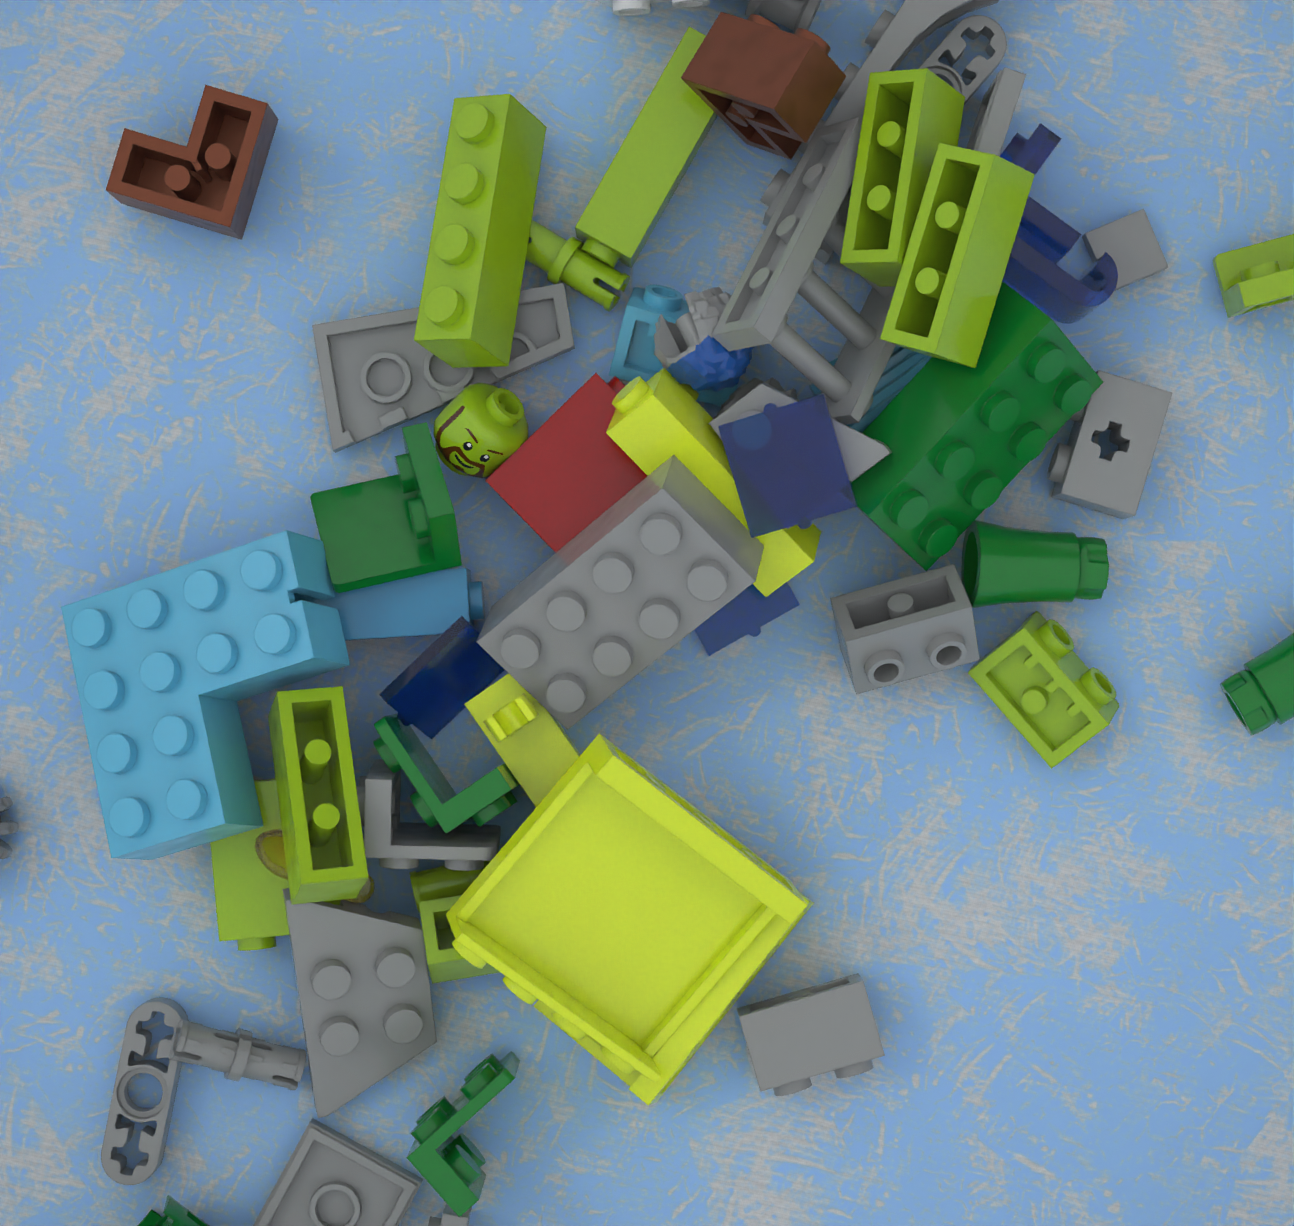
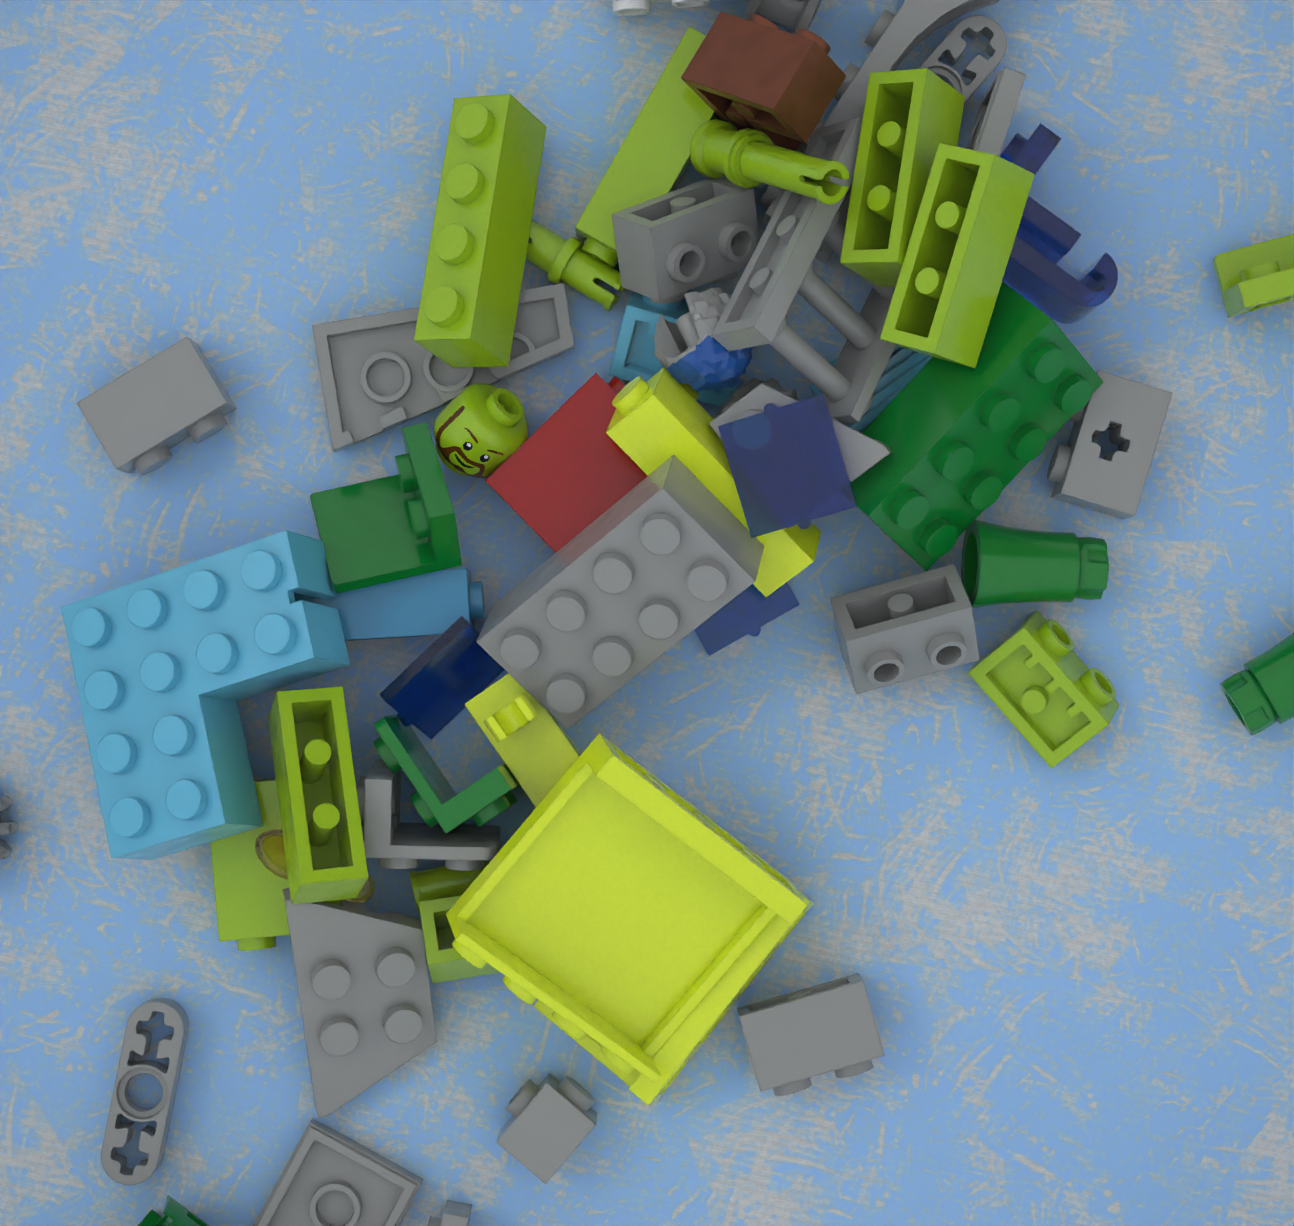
copper brick [106,85,279,240] -> none
light grey pin [170,1019,306,1090] -> none
green bracket [406,1051,520,1217] -> none
light grey tile [1082,209,1168,294] -> none
none -> light grey brick [77,337,237,476]
none -> light grey brick [497,1073,597,1184]
none -> light grey brick [612,177,760,304]
none -> lime pin [690,119,849,205]

